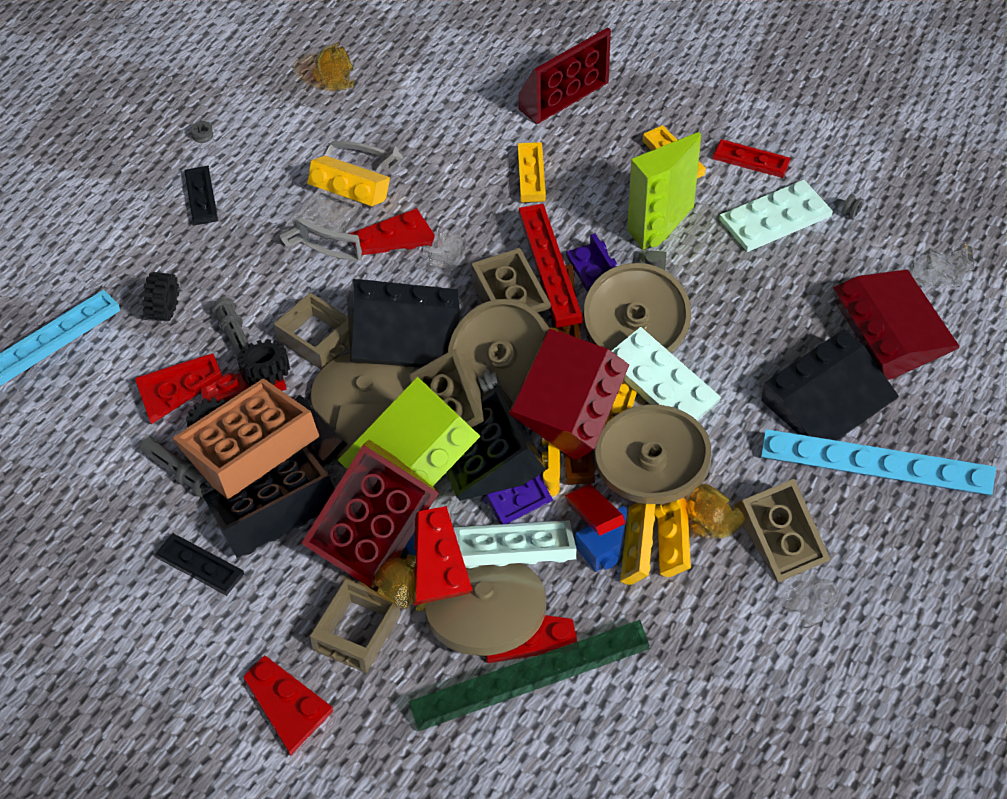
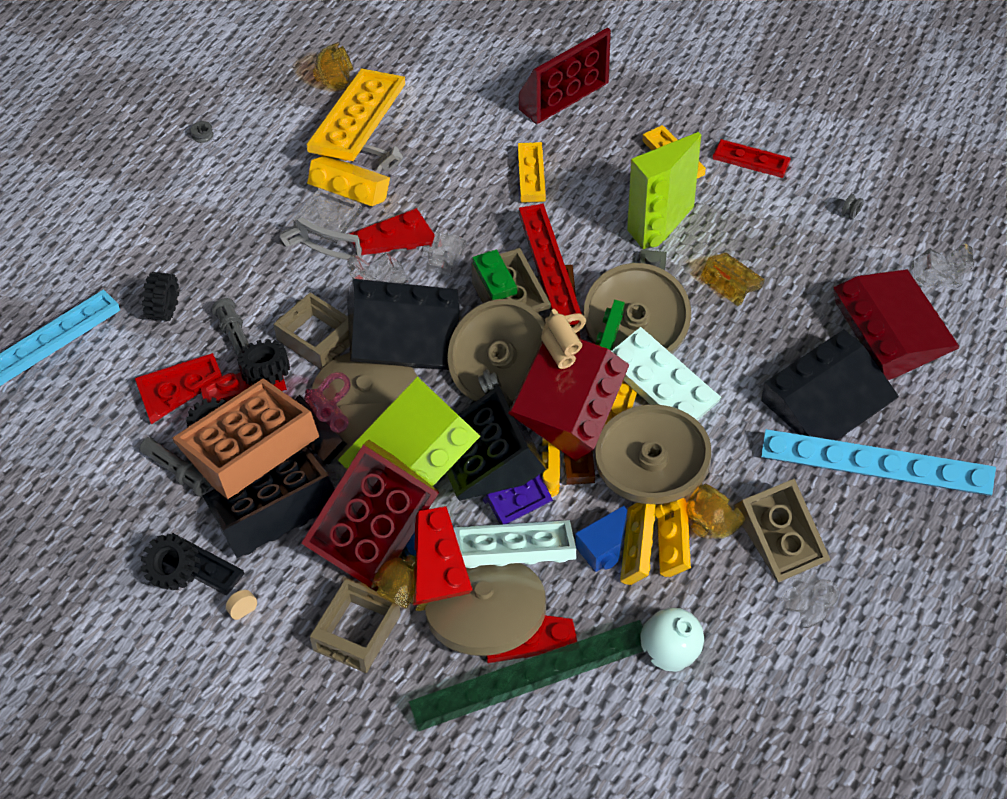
black tile [184,165,218,226] -> none
red wing [243,655,333,756] -> none
dark tan slope [409,349,484,428] -> none
red tile [565,484,625,536] -> none
dark purple bracket [566,233,618,292] -> none
light aqua plate [719,180,833,252] -> none
none -> black tyre [141,534,200,590]
none -> tan tile [226,590,257,620]
none -> clear pink piece [305,372,351,433]
none -> yellow plate [307,68,405,161]
none -> clear brick [347,252,409,284]
none -> green plate [472,249,517,300]
none -> tan piece [541,309,586,369]
none -> green plate [596,299,625,351]
none -> light aqua cylinder [640,607,704,672]
none -> clear yellow bracket [700,253,765,306]

